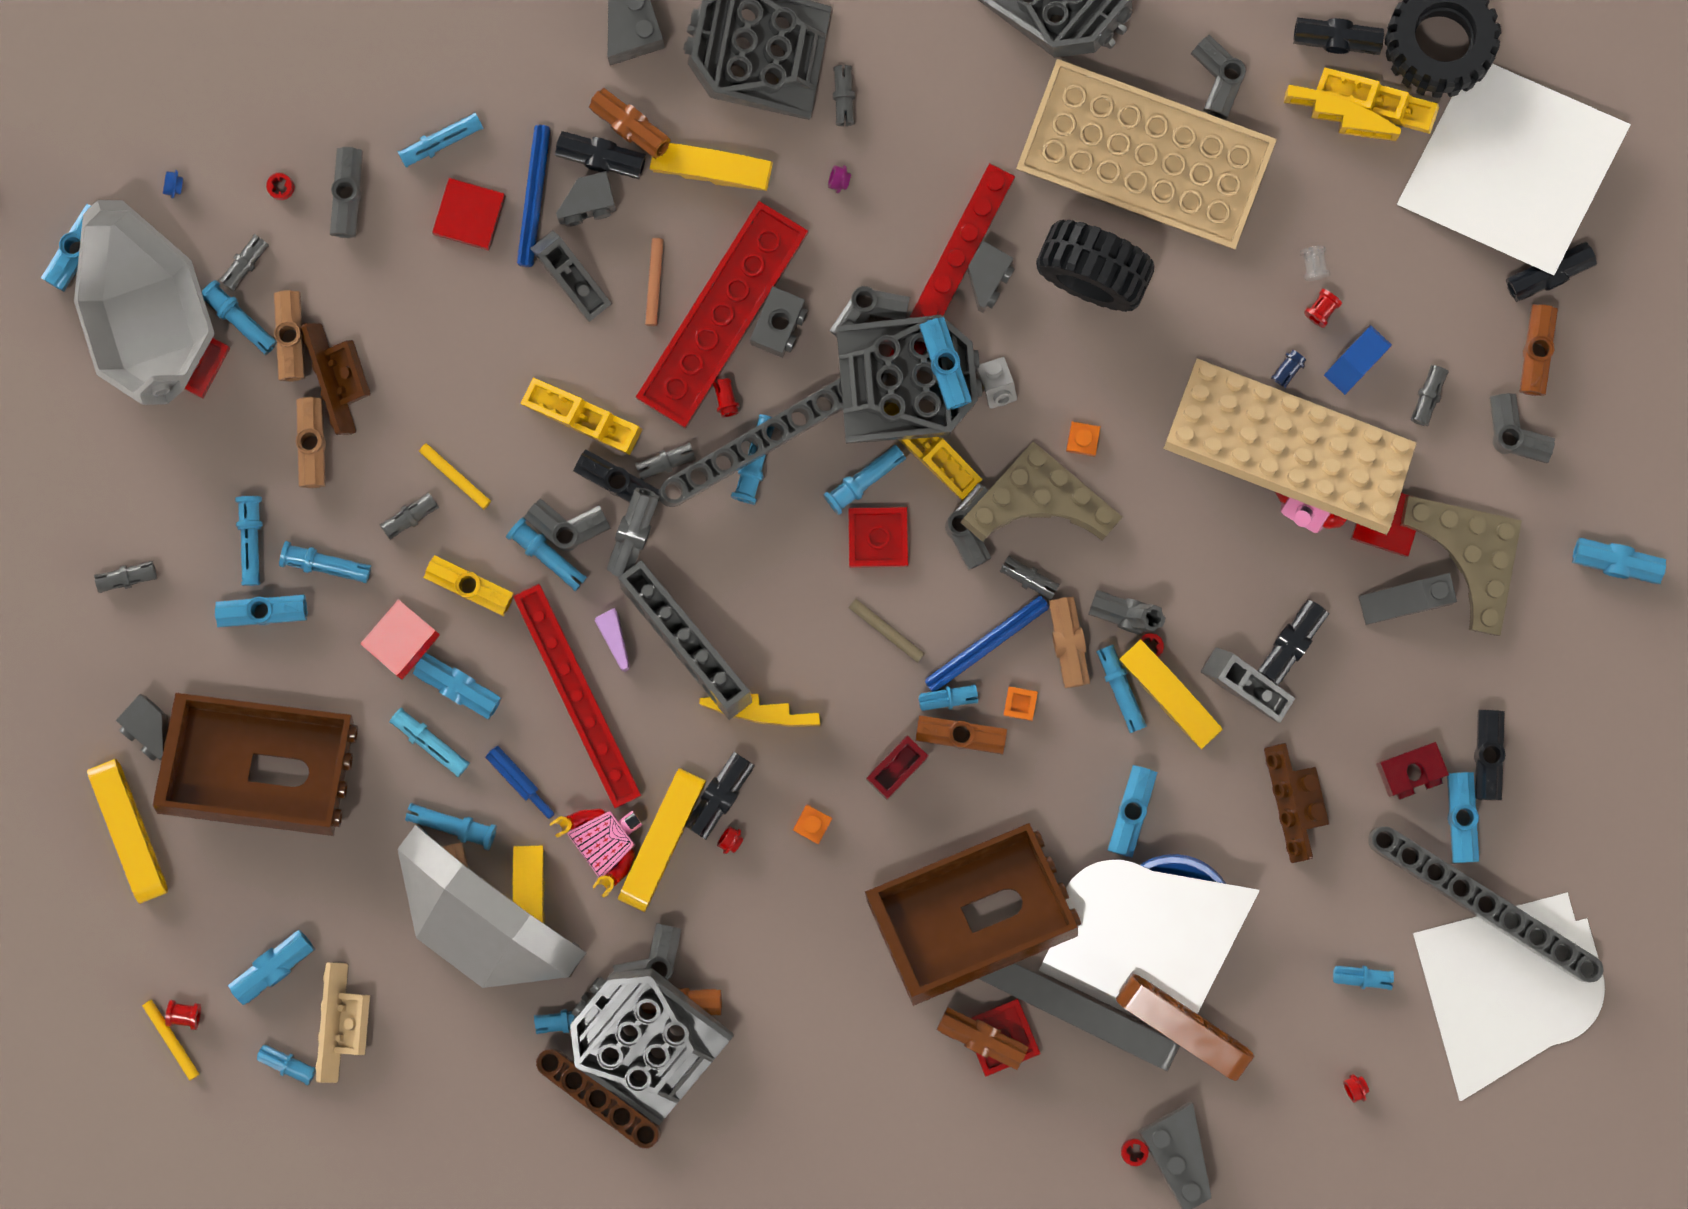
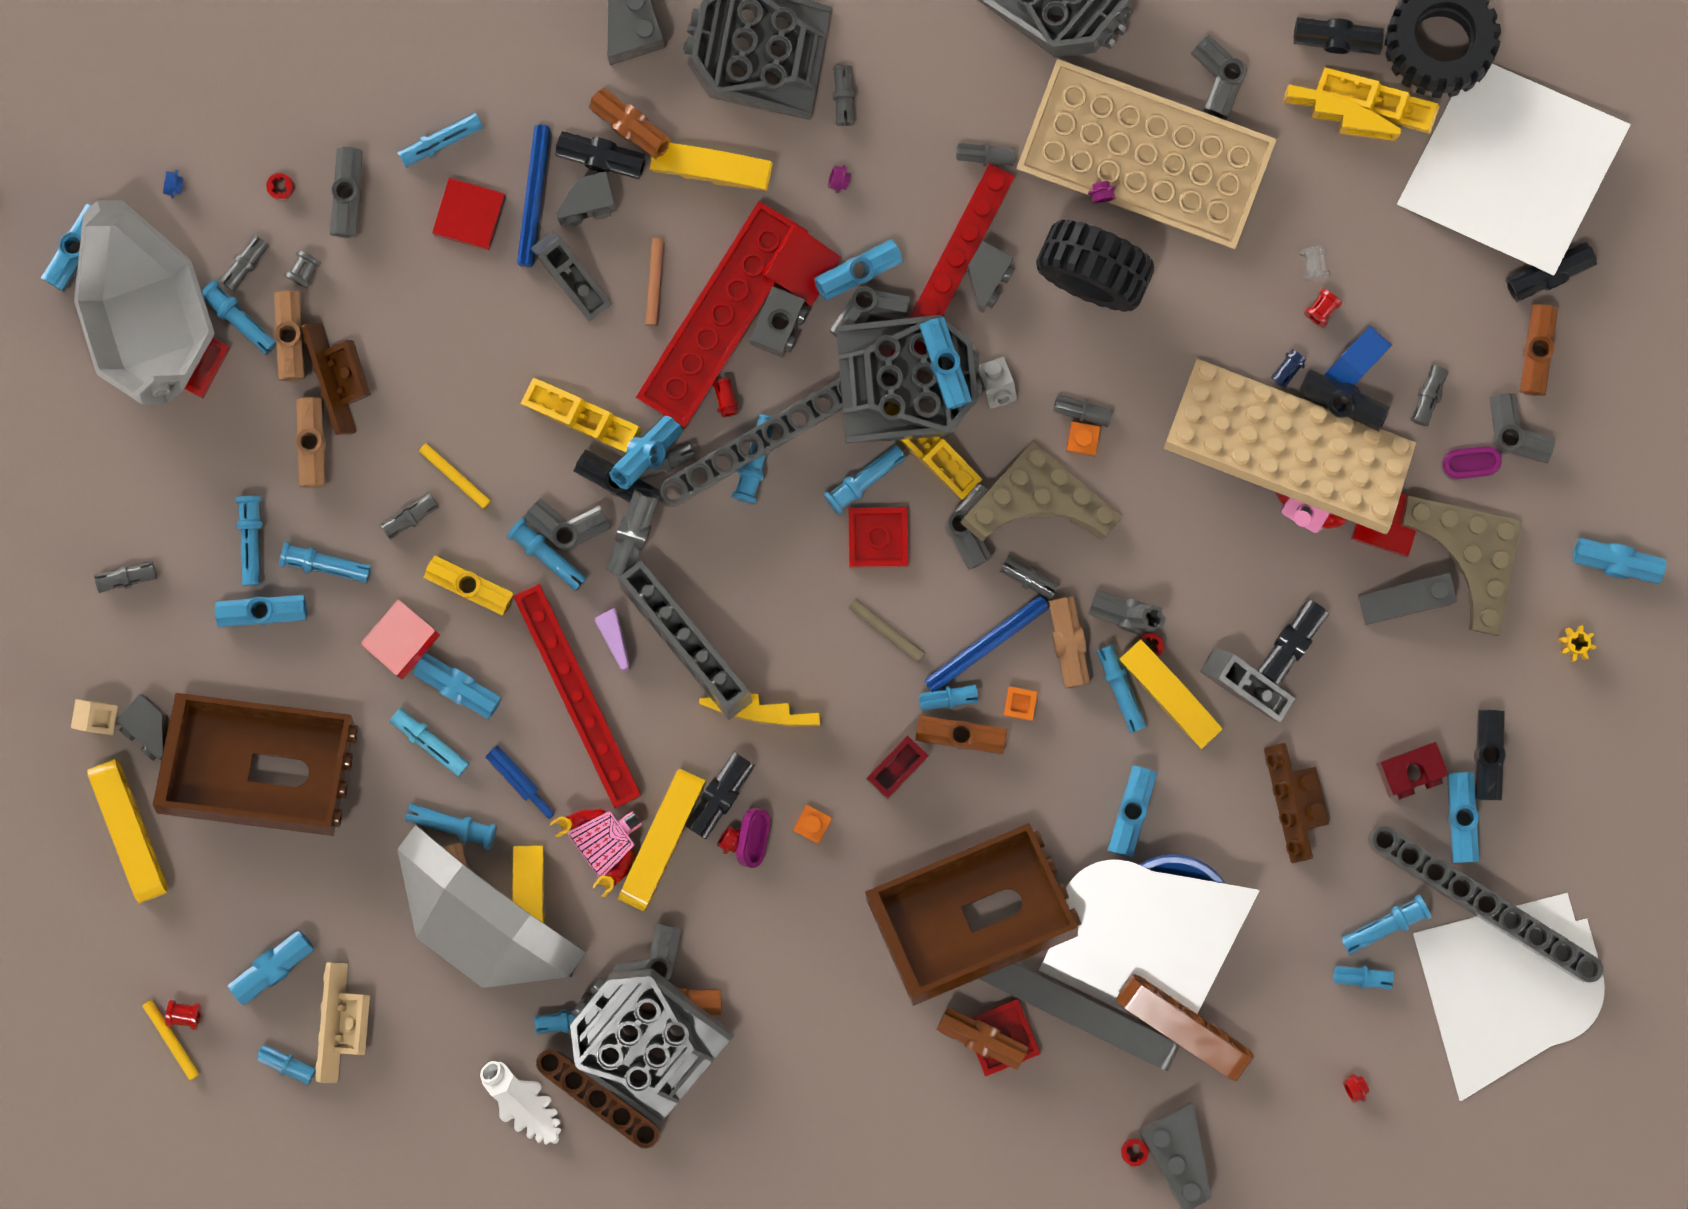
none -> tan brick [71,699,118,735]
none -> dark grey bush [284,250,321,288]
none -> white plant [480,1061,561,1145]
none -> dark azure piece [609,416,683,489]
none -> magenta tile [736,808,771,868]
none -> red tile [762,225,842,306]
none -> dark azure piece [814,239,903,301]
none -> dark grey axle [956,143,1015,166]
none -> dark grey axle [1053,395,1113,427]
none -> magenta plate [1088,181,1117,204]
none -> black piece [1299,369,1390,432]
none -> dark azure pin [1341,894,1432,955]
none -> magenta tile [1442,446,1502,480]
none -> yellow gear [1557,625,1596,662]

